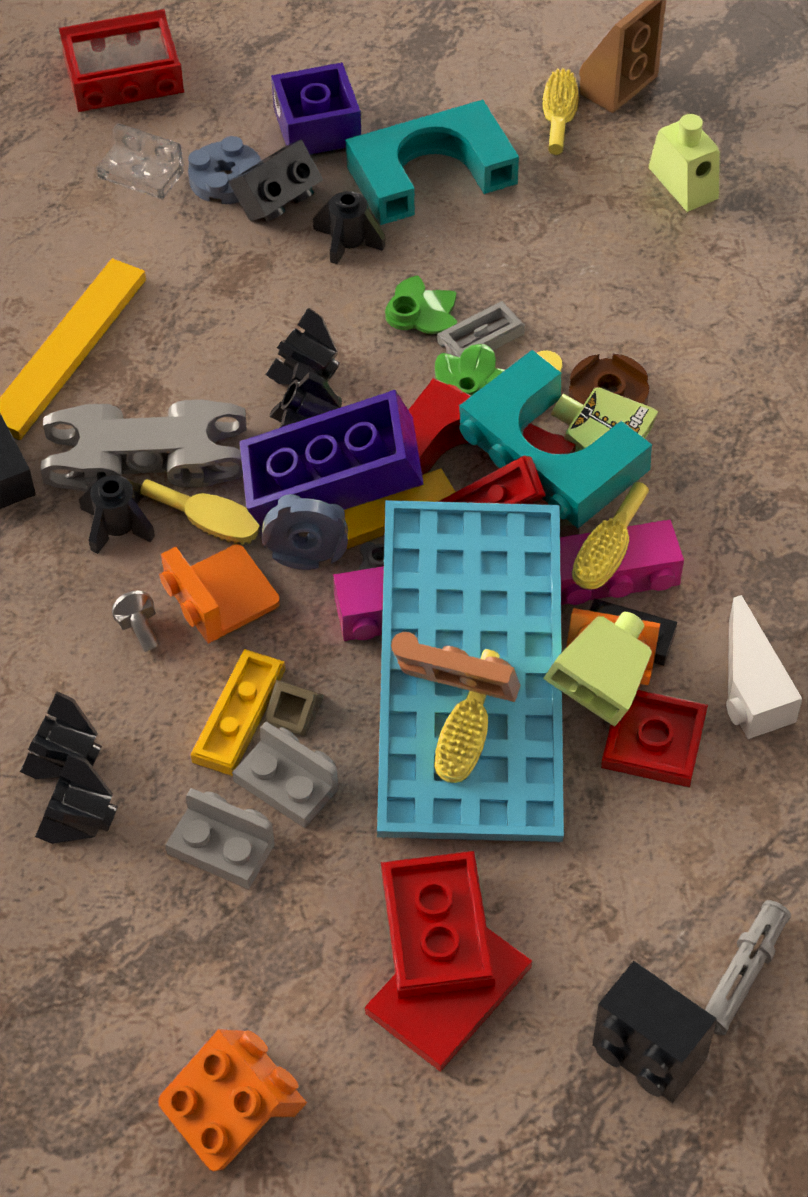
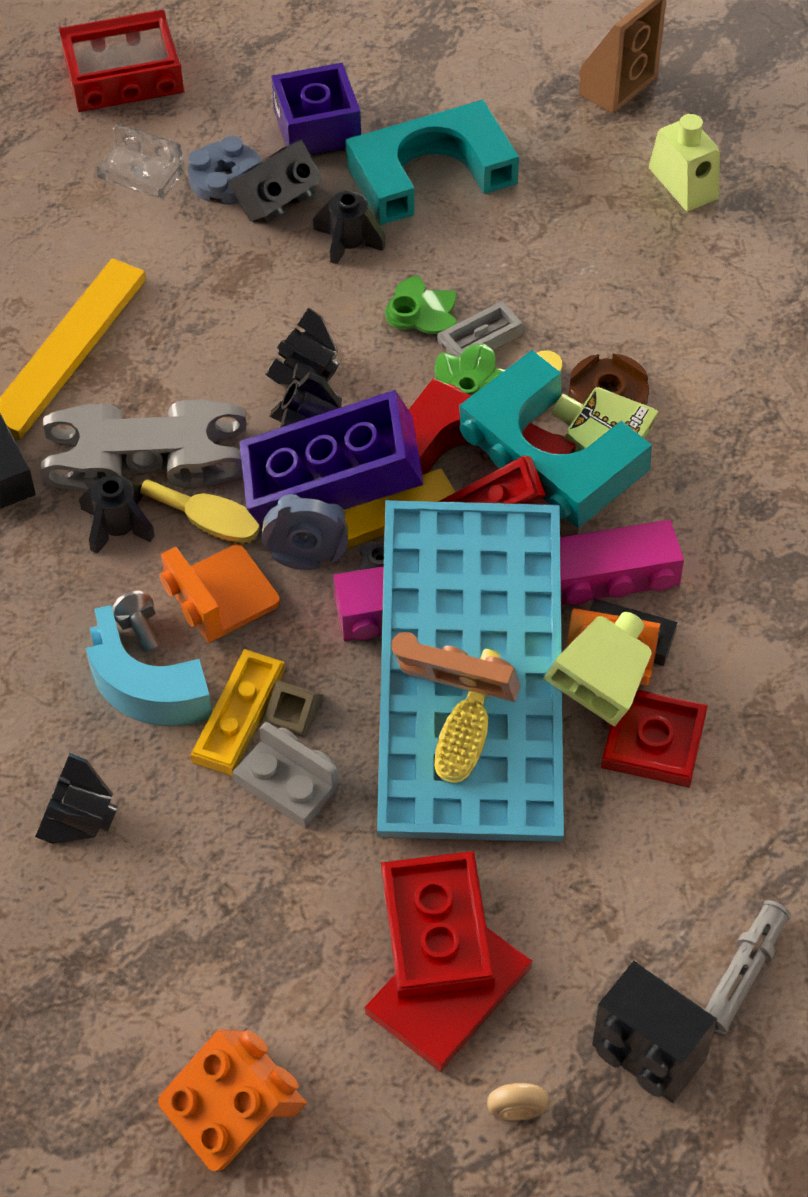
black brick [20,691,102,779] -> none
light grey bracket [165,788,275,889] -> none
light yellow piece [543,68,579,155] -> none
light yellow piece [572,482,649,589] -> none
white slope [726,595,802,739] -> none
none -> medium azure arch [85,605,212,726]
none -> tan piece [487,1083,549,1121]

